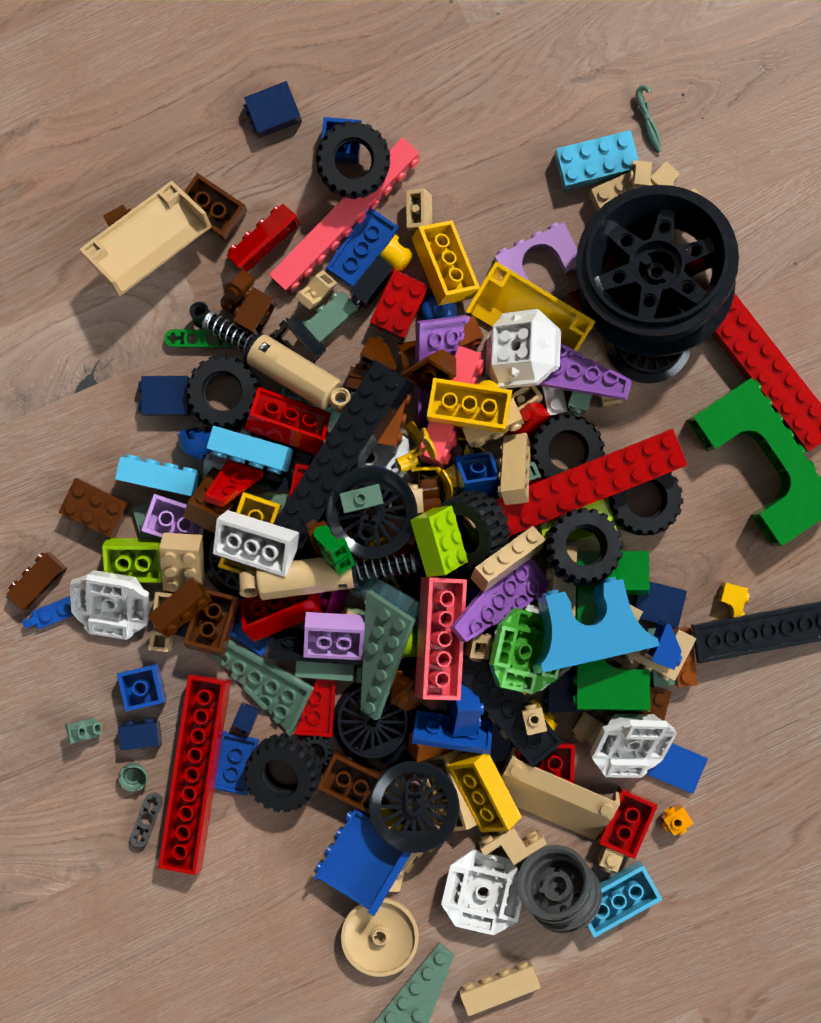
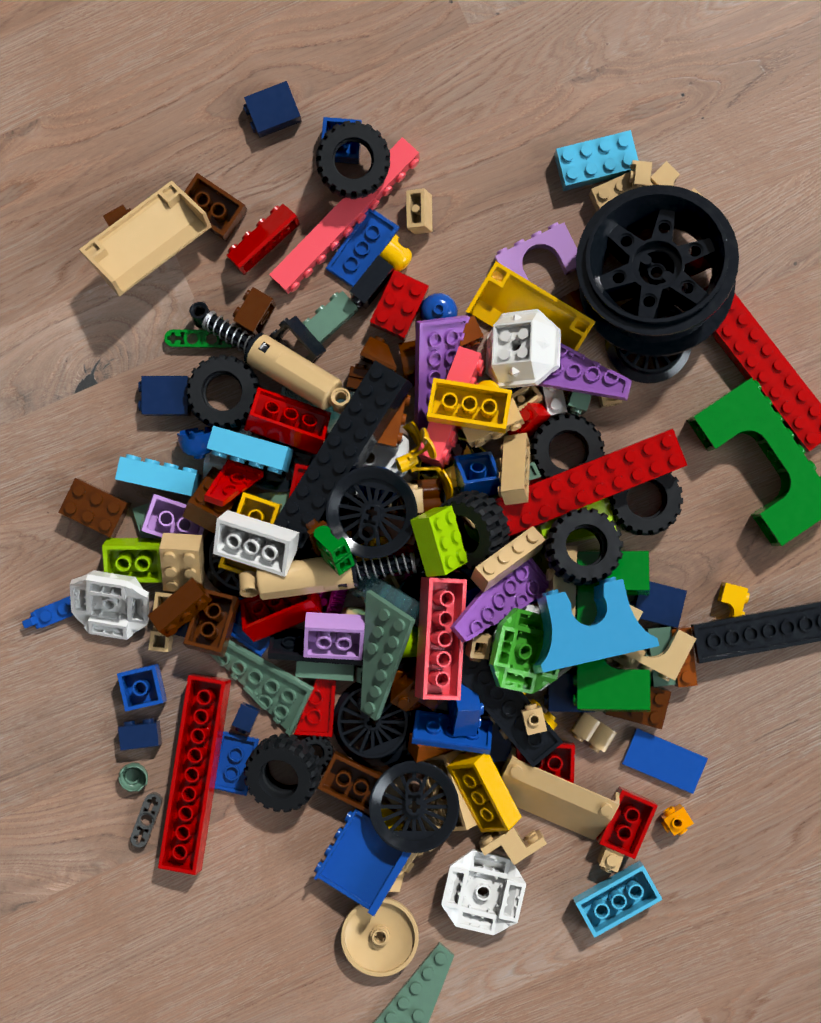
reddish brown brick [6,552,67,610] -> none
sand green hips [65,718,102,744] -> none
reddish brown brick [221,269,254,314] -> none
tan brick [296,270,337,310] -> none
sand green plate [340,484,384,514] -> none
reddish brown slope [401,349,456,393] -> none
yellow brick [411,220,480,306] -> none
tan brick [459,961,541,1016] -> none
dark grey wheel [517,845,602,934] -> none
white piece [590,713,677,778] -> none
sand green piece [635,85,662,153] -> none
blue slope [645,620,682,670] -> none

